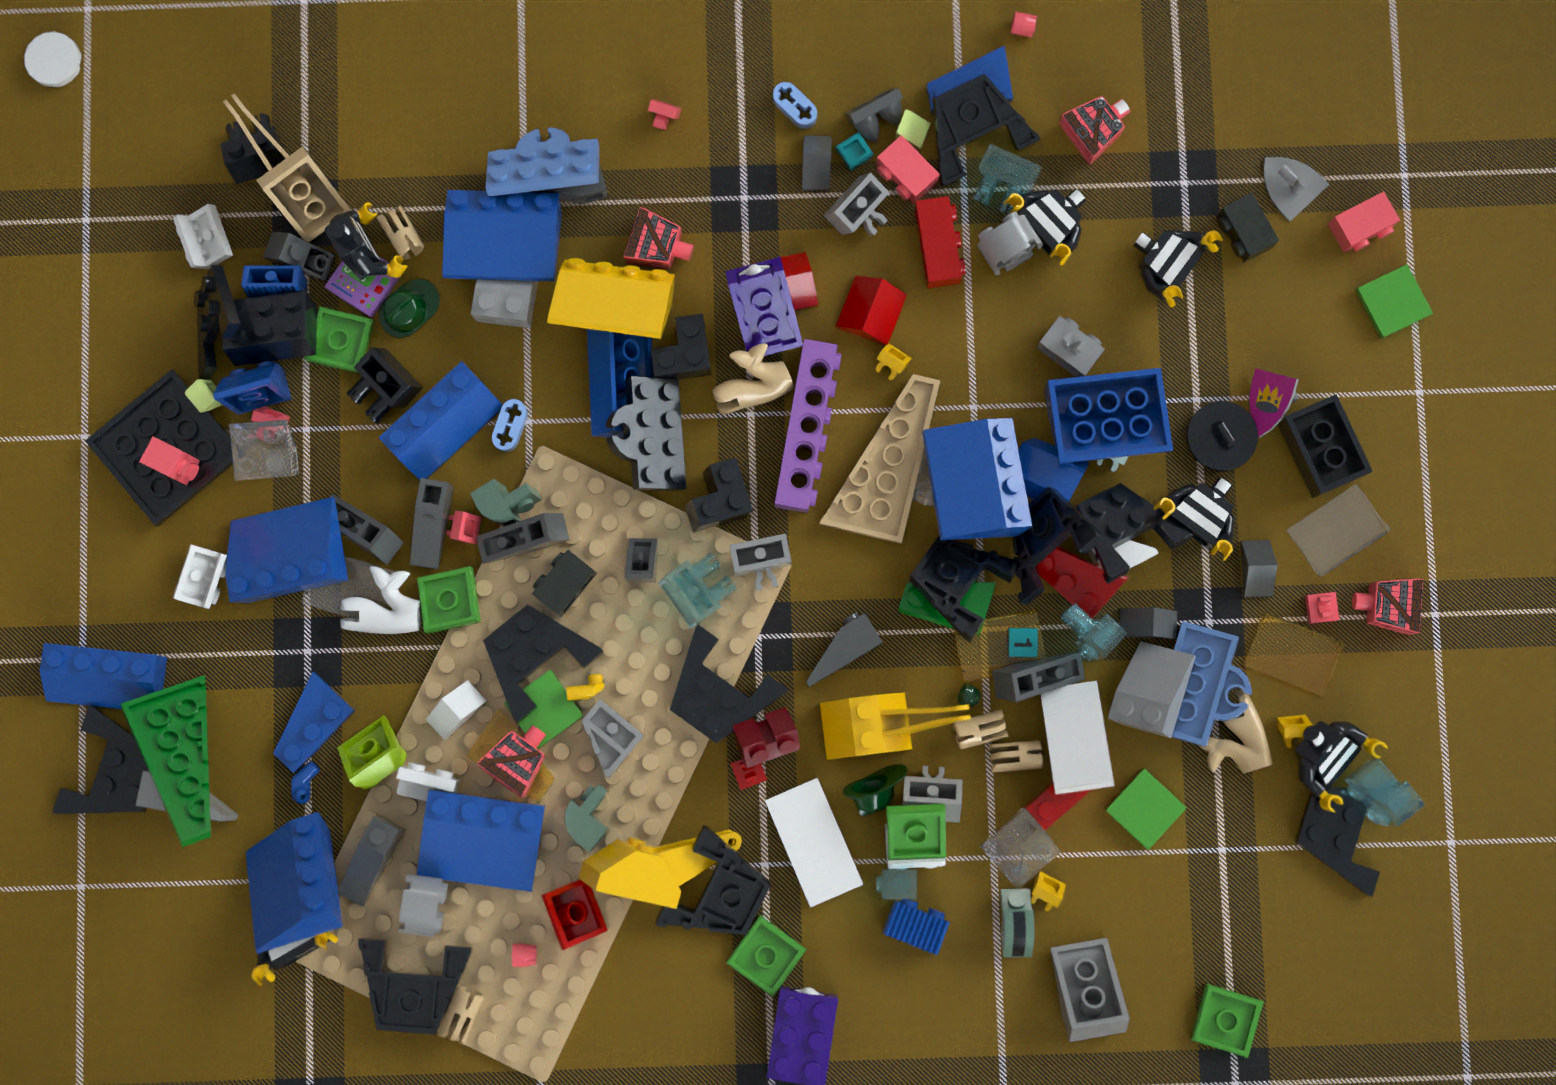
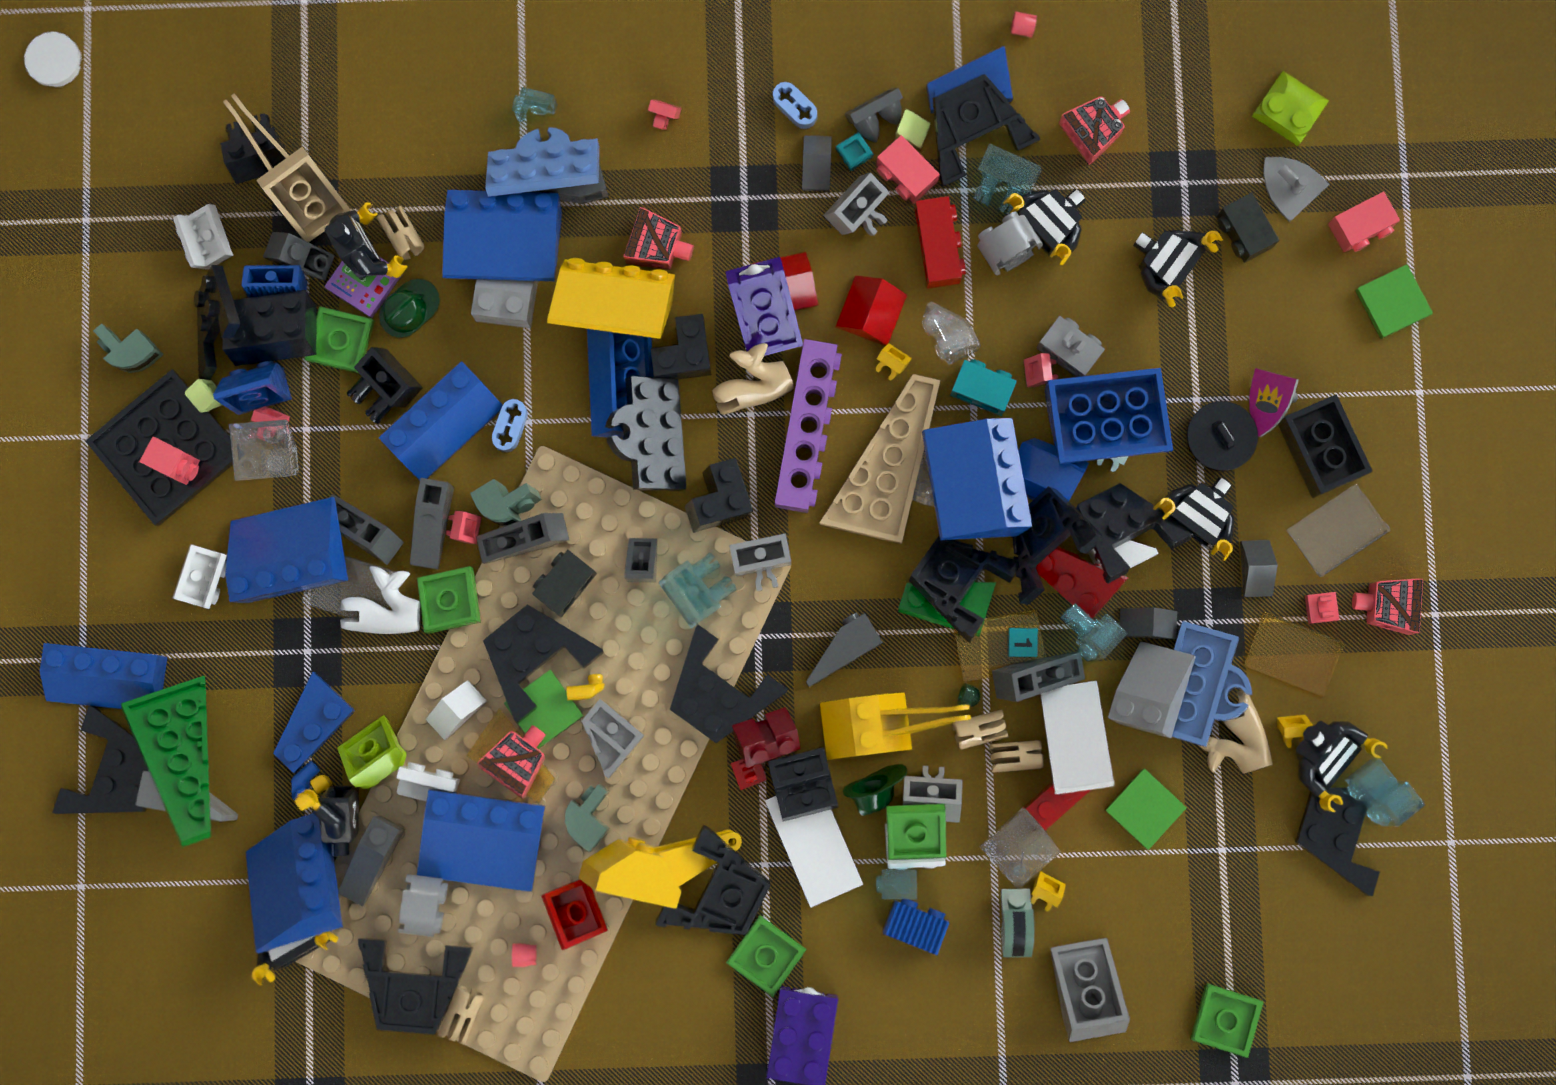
none -> sand green brick [93,323,164,373]
none -> black torso [295,775,359,857]
none -> clear light blue bracket [512,87,557,122]
none -> black slope [768,747,839,822]
none -> clear slope [922,302,981,365]
none -> teal brick [950,359,1017,416]
none -> coral tile [1024,353,1058,387]
none -> lime slope [1252,71,1329,146]

